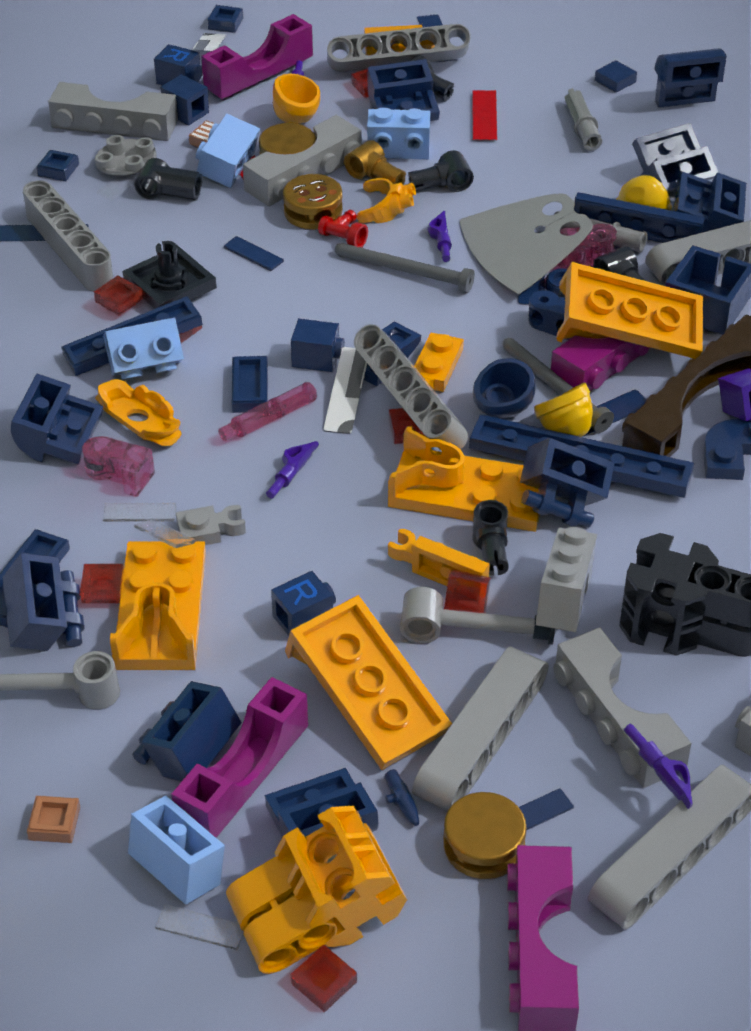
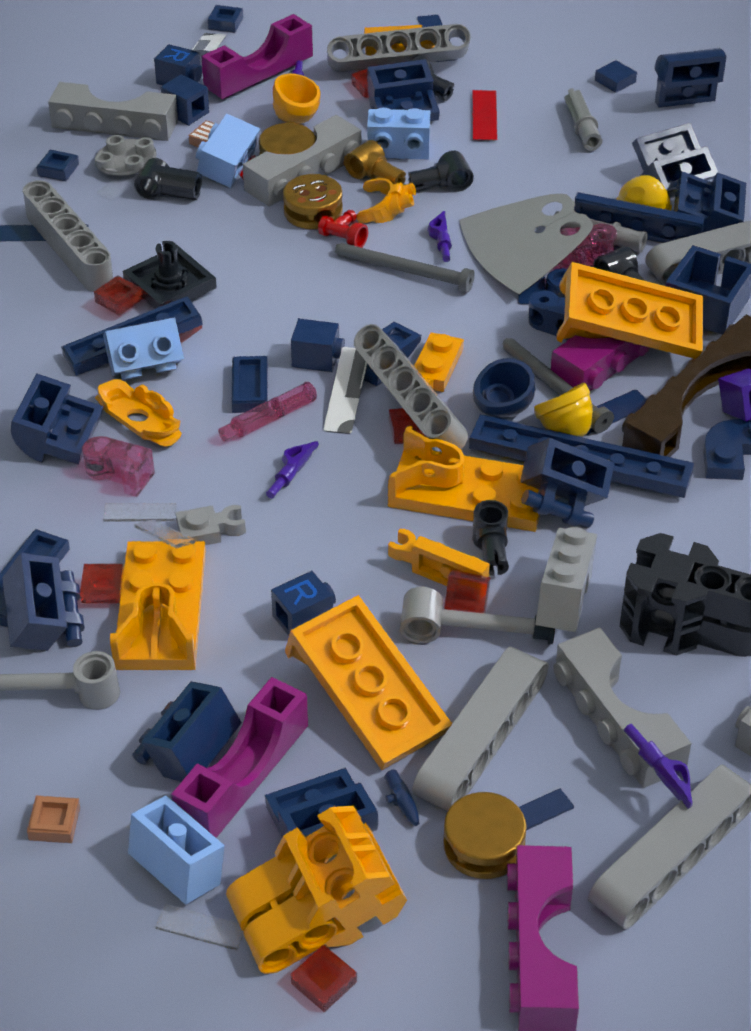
dark blue window [224,236,284,271] -> none

